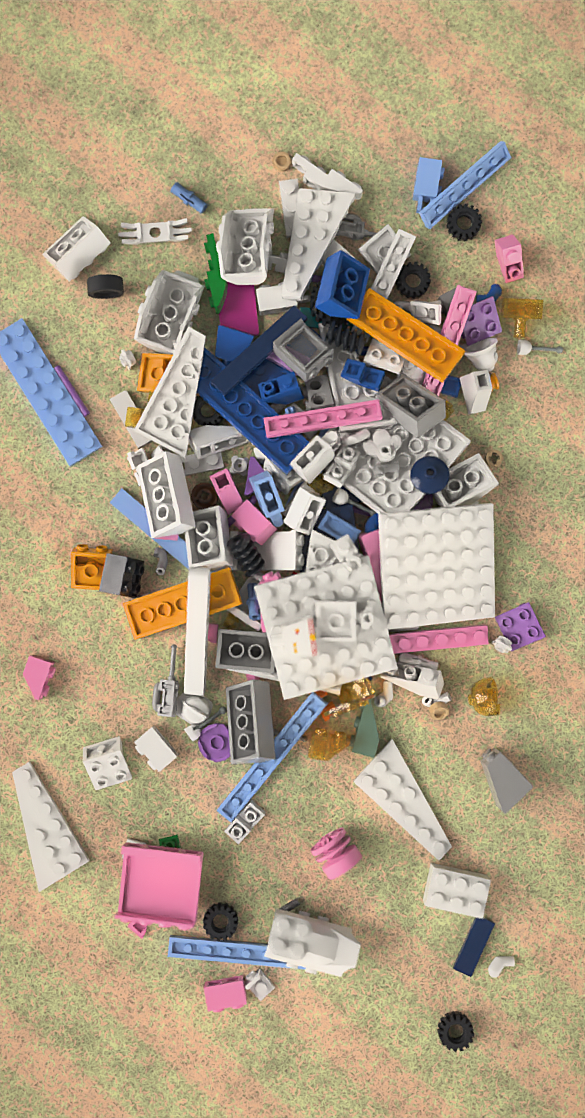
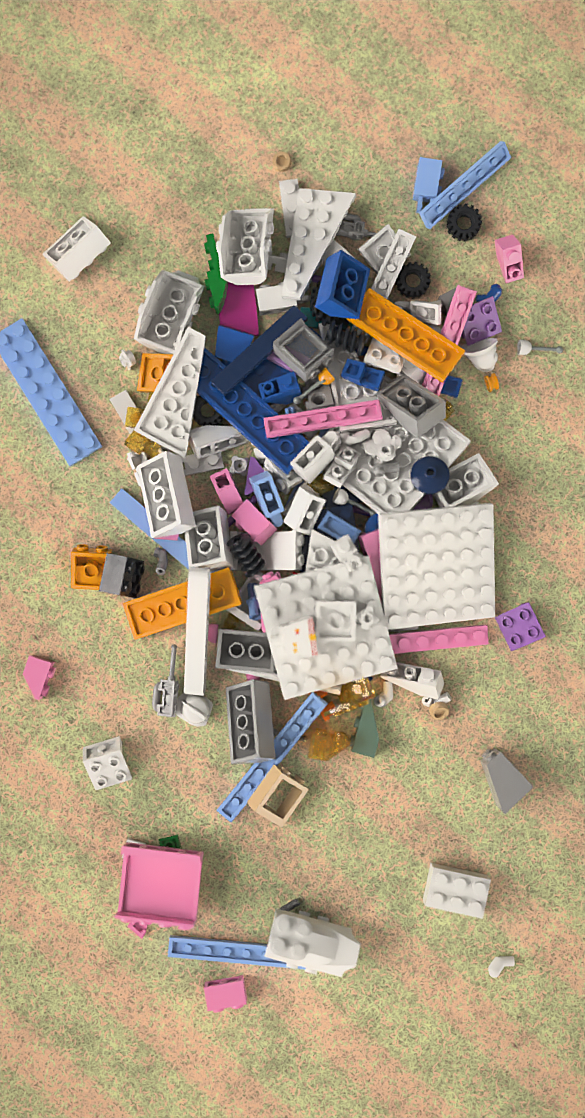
white wing [12,761,90,892] -> none
medium lavender bar [54,365,90,417] -> none
black tyre [87,274,124,299] -> none
white piece [118,218,192,245] -> none
white brick [134,726,179,772] -> none
medium blue pin [170,182,208,214] -> none
hinge [184,706,227,742] -> none
reddish brown wheel [191,482,218,510] -> none
medium lavender tile [198,723,230,762] -> none
black tyre [203,902,239,941] -> none
white slope [224,800,266,844] -> none
white bracket [245,969,275,1001] -> none
white slope [292,153,363,200] -> none
bright pink wheel [310,827,362,880] -> none
white wing [353,739,452,860] -> none
white pin [398,653,438,670] -> none
black tyre [437,1011,474,1052] -> none
dark blue tile [453,917,495,977] -> none
white slope [460,369,492,415] -> none
clear yellow cylinder [468,677,501,716] -> none
tan bush [484,450,503,468] -> none
white plate [492,636,512,653] -> none
clear yellow brick [501,298,544,338] -> none
none -> clear yellow plate [124,431,160,458]
none -> tan window [247,765,309,827]
none -> hinge [293,368,335,404]

